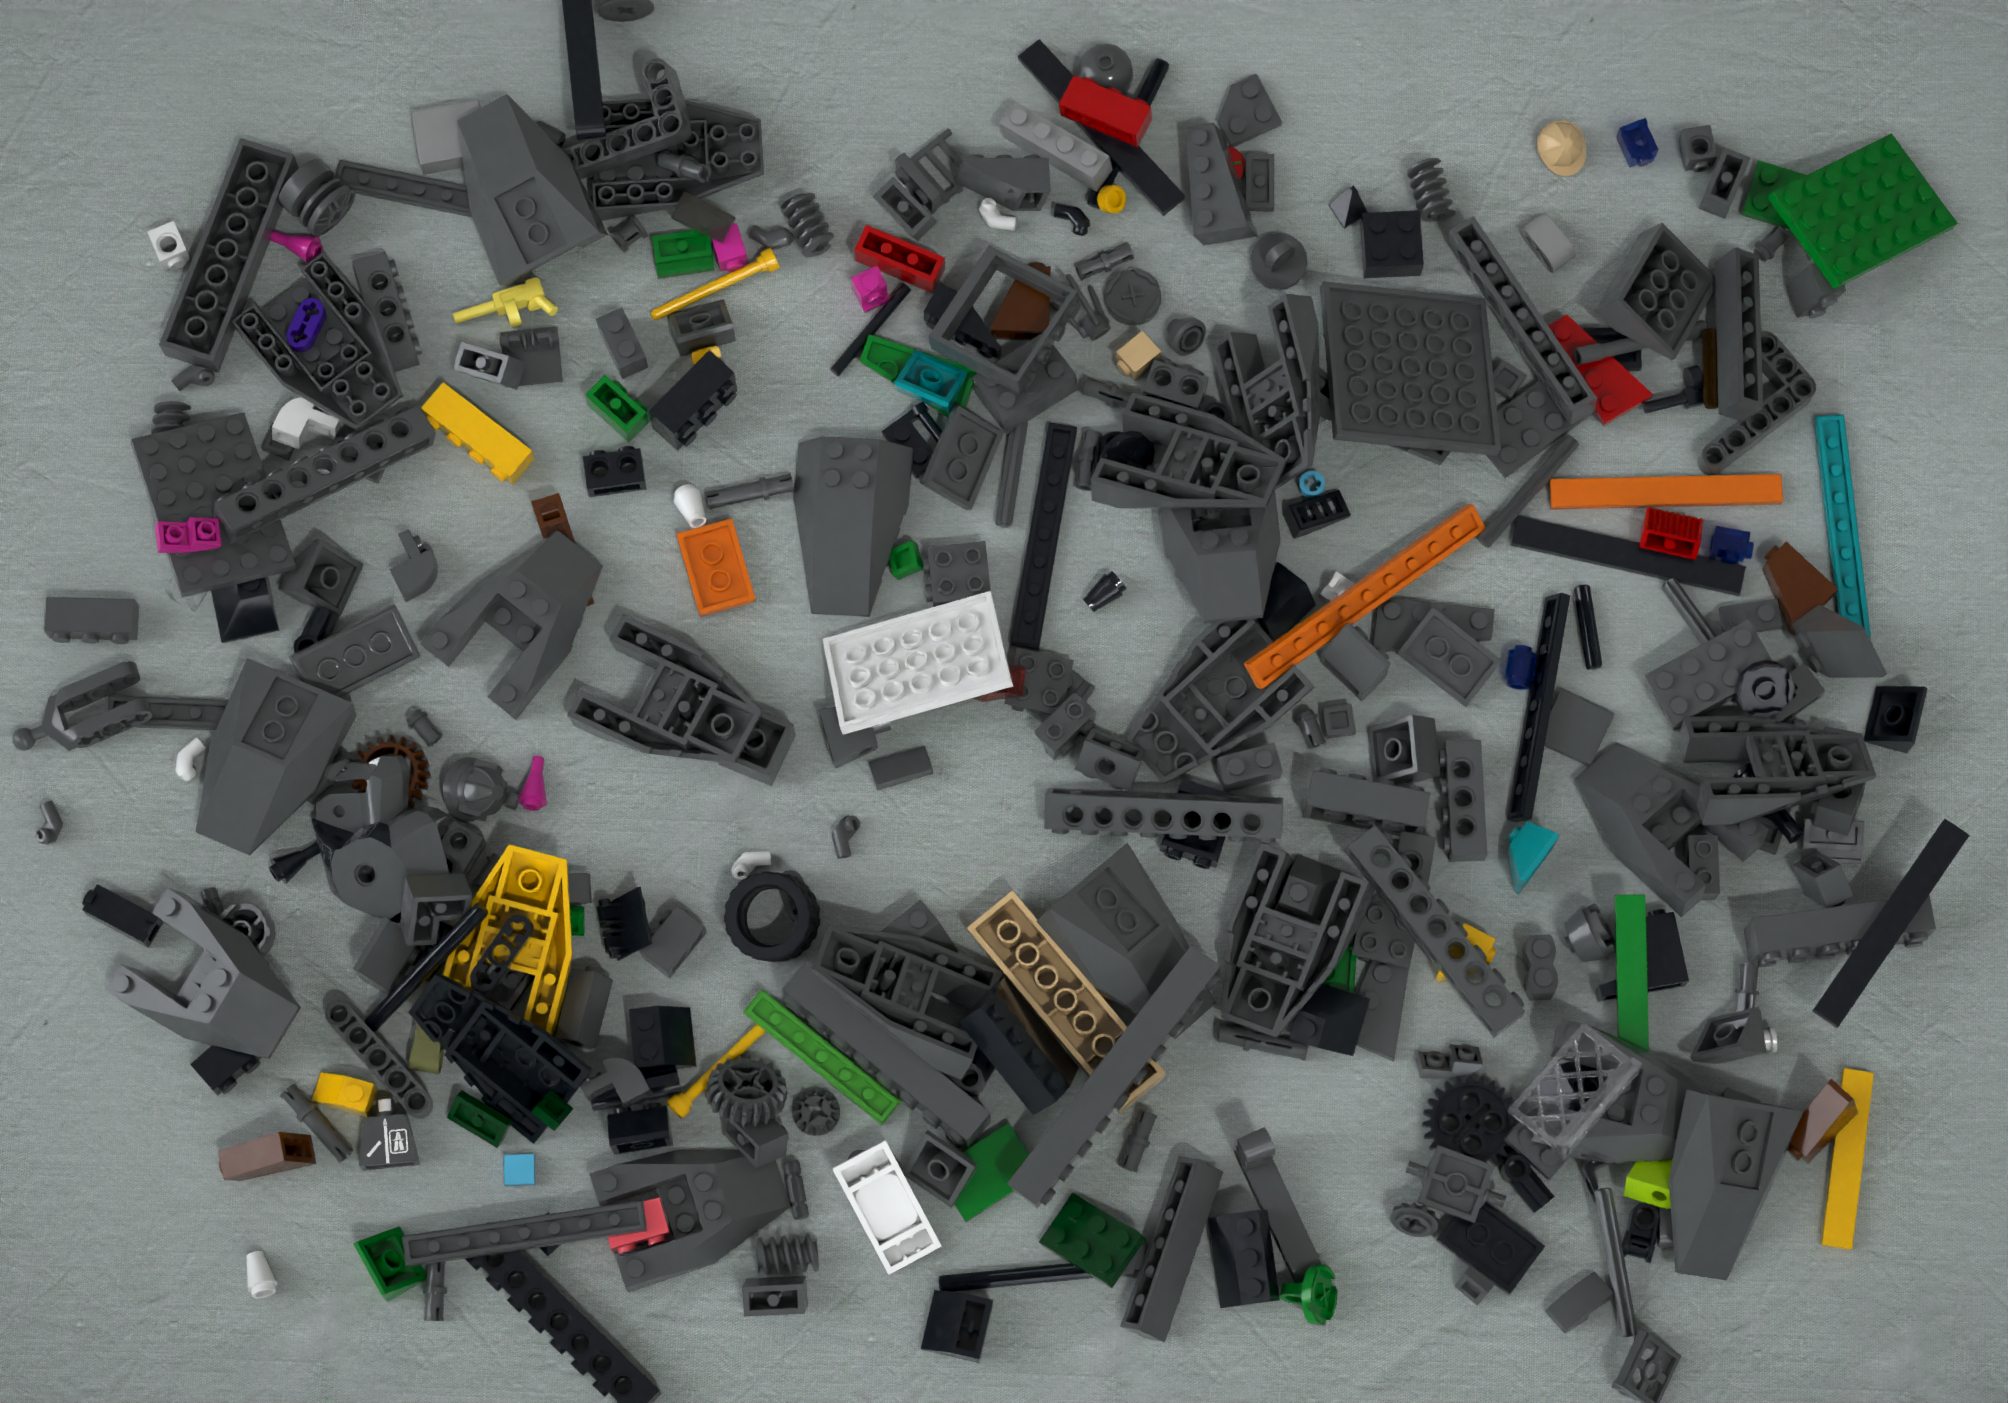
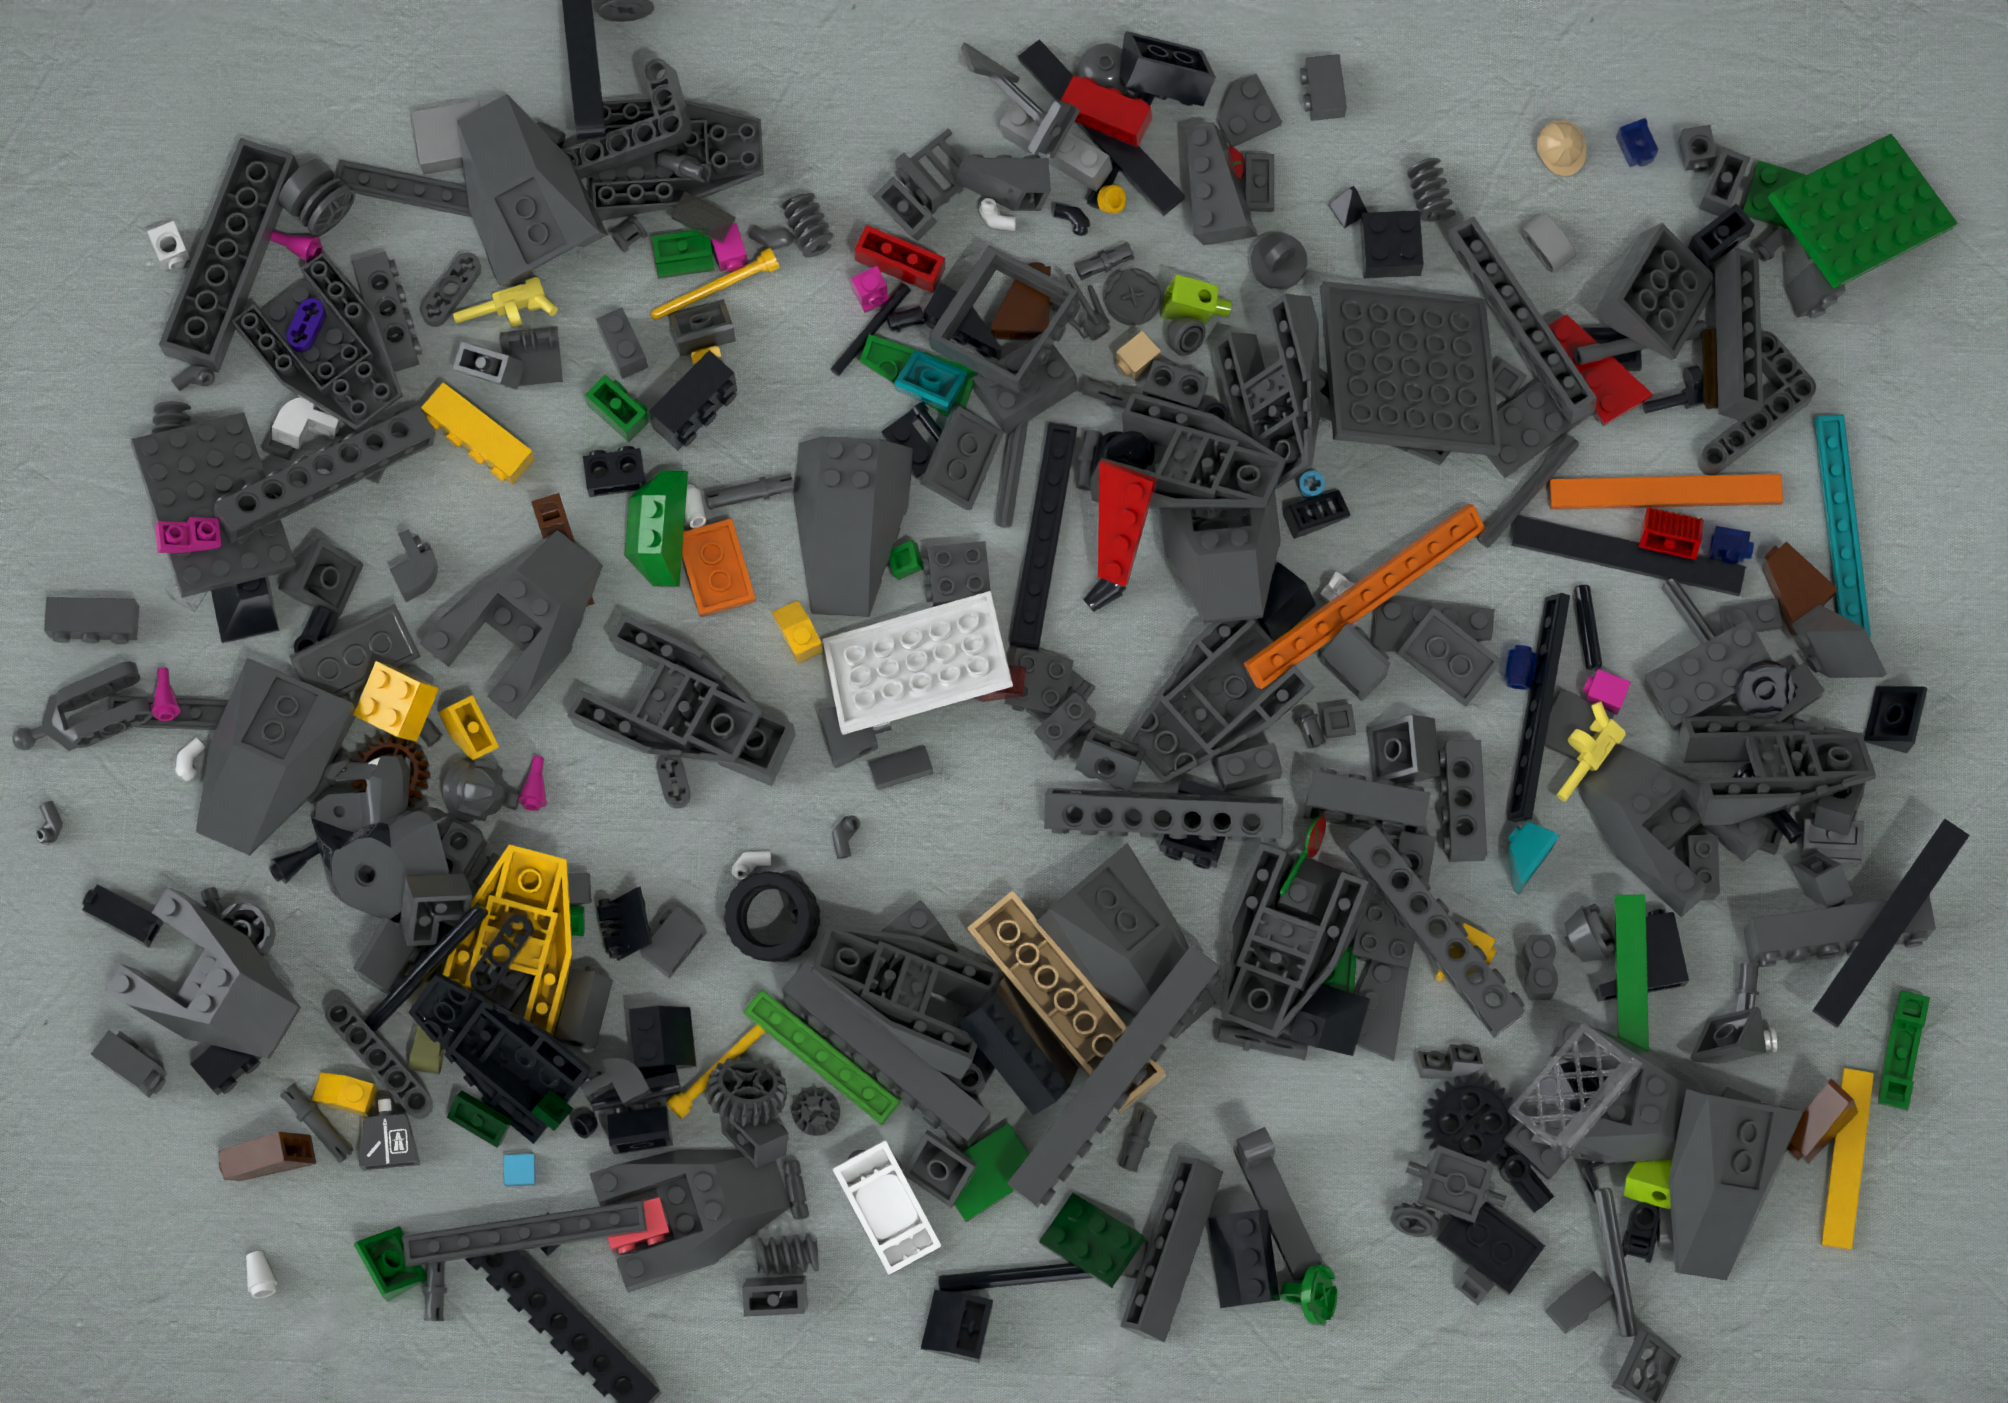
none -> dark grey brick [91,1030,167,1098]
none -> dark pink cone [151,668,181,721]
none -> yellow brick [353,661,439,742]
none -> dark grey beam [421,252,481,327]
none -> yellow slope [438,695,499,760]
none -> black hinge [571,1112,598,1139]
none -> green wedge [624,470,688,587]
none -> dark grey beam [657,755,691,809]
none -> yellow slope [771,600,823,664]
none -> black pin [886,306,925,333]
none -> dark grey piece [961,42,1081,159]
none -> red wing [1098,459,1157,587]
none -> black slope [1120,31,1216,106]
none -> lime torso [1161,274,1232,324]
none -> piece [1280,815,1326,895]
none -> dark grey brick [1300,54,1347,121]
none -> light yellow piece [1556,701,1626,802]
none -> dark pink brick [1582,669,1631,715]
none -> black brick [1688,203,1755,268]
none -> green slope [1878,990,1930,1111]

